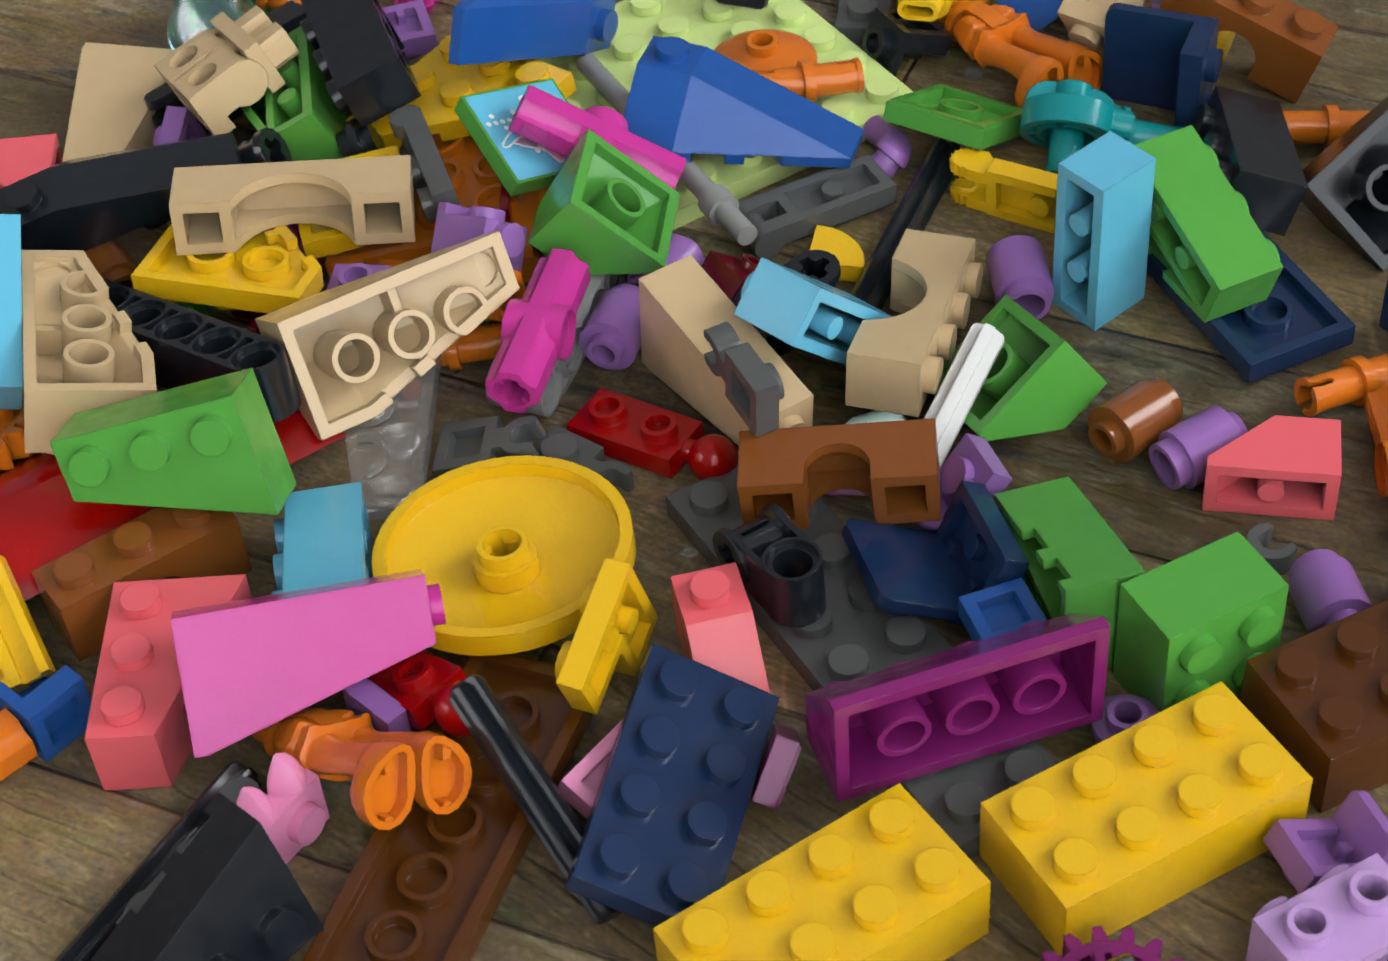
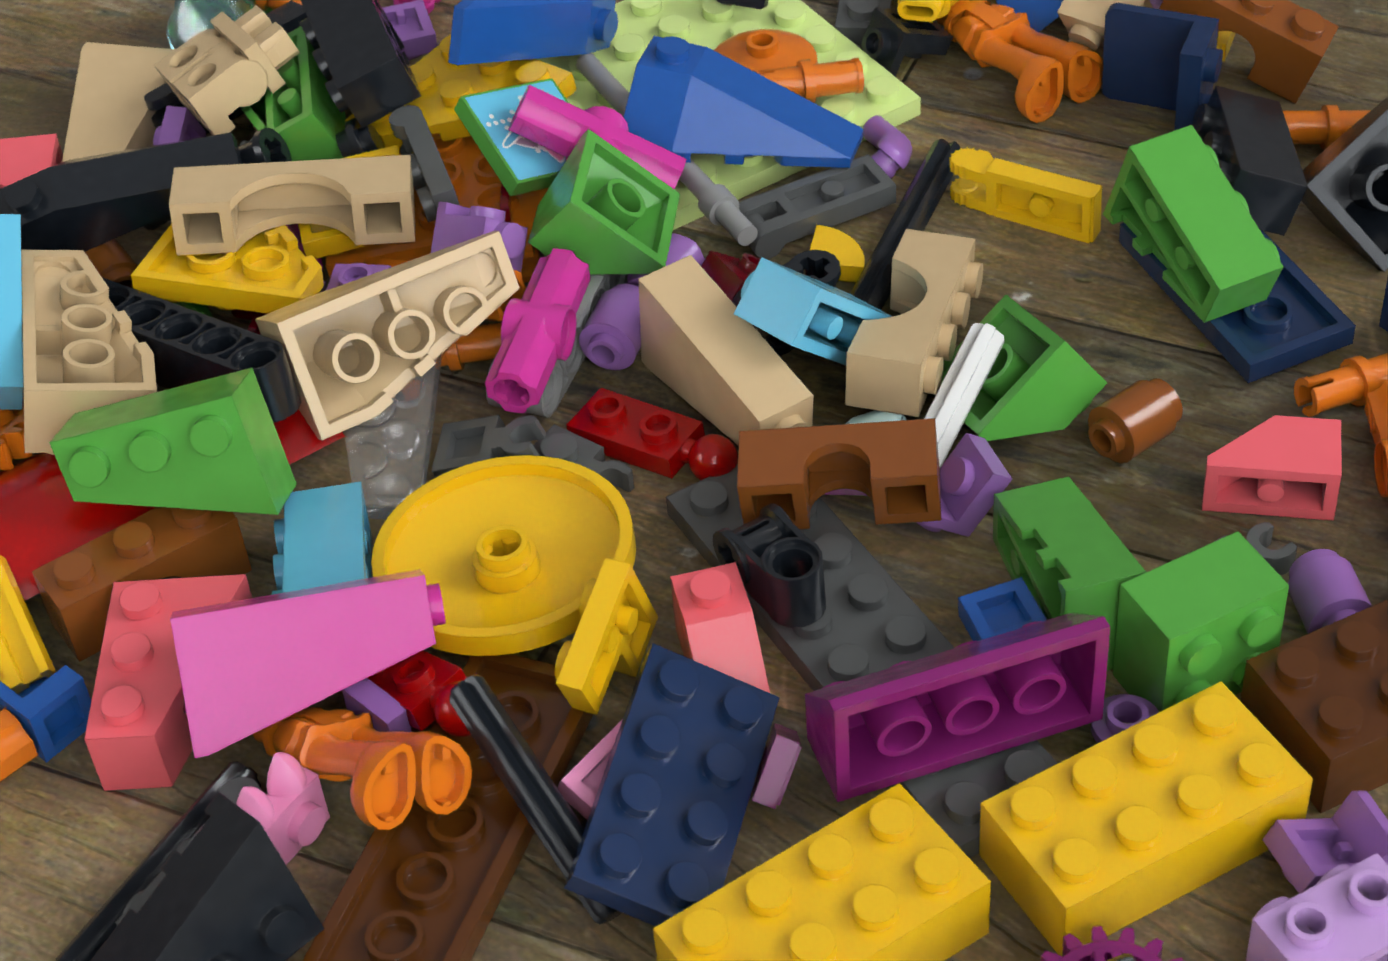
dark grey plate [704,322,784,438] -> none
dark blue bracket [842,480,1030,625] -> none
bright green tile [883,84,1022,150] -> none
medium lavender brick [986,235,1054,320] -> none
teal pin [1019,79,1182,174] -> none
medium azure brick [1051,131,1156,332] -> none
medium lavender brick [1149,405,1248,490] -> none

